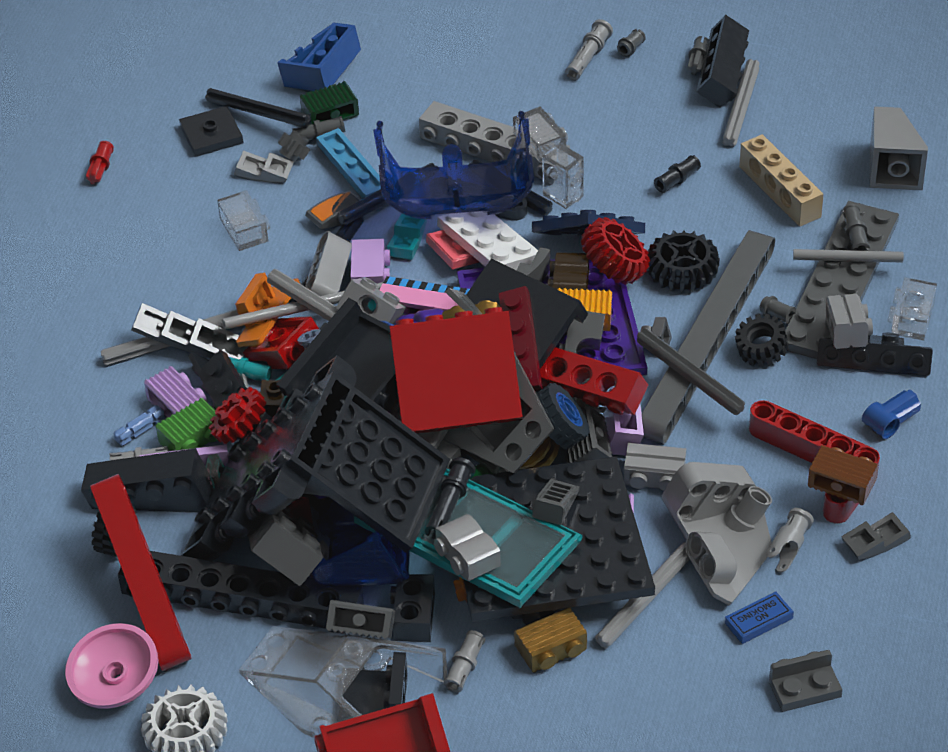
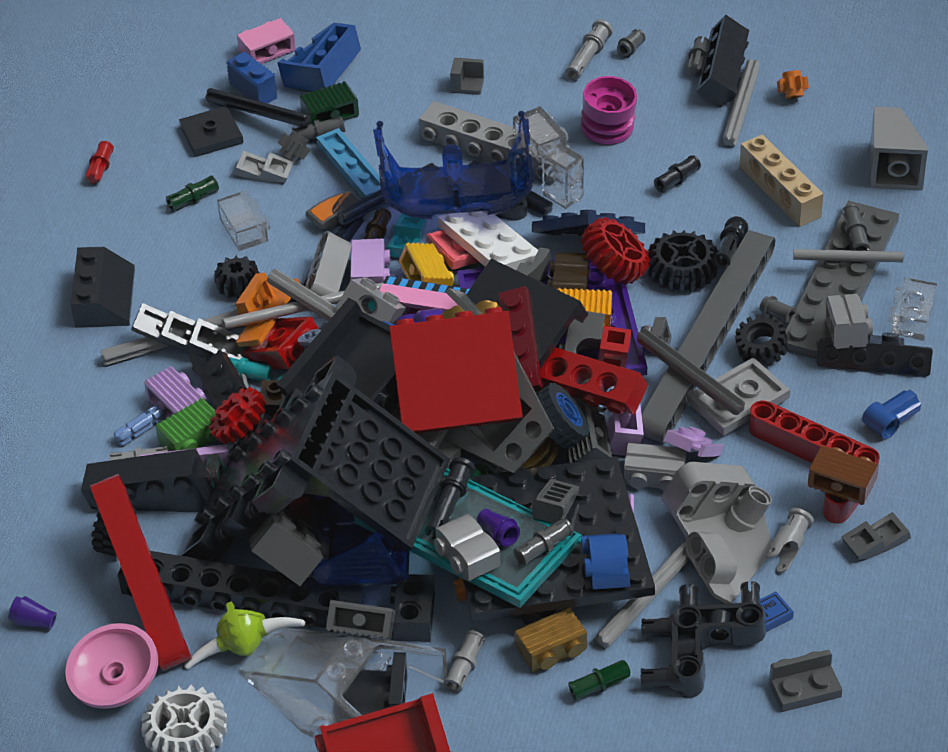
none -> dark purple cone [8,596,57,630]
none -> black slope [70,247,135,328]
none -> dark green pin [166,175,219,212]
none -> lime helmet [184,601,305,670]
none -> black gear [214,255,260,299]
none -> blue brick [226,52,277,104]
none -> bright pink brick [237,18,296,64]
none -> dark brown pin [364,208,392,239]
none -> yellow brick [399,242,454,286]
none -> dark grey panel [450,57,484,95]
none -> dark purple cone [477,509,520,547]
none -> dark grey pin [513,517,574,566]
none -> dark green axle [568,660,631,701]
none -> dark pink wheel [580,76,637,145]
none -> blue cylinder [581,533,630,589]
none -> red brick [598,326,632,368]
none -> black pin [640,581,766,697]
none -> lavender plate [664,426,724,457]
none -> light grey plate [687,357,790,436]
none -> black pin [713,216,749,269]
none -> orange gear [777,70,809,99]

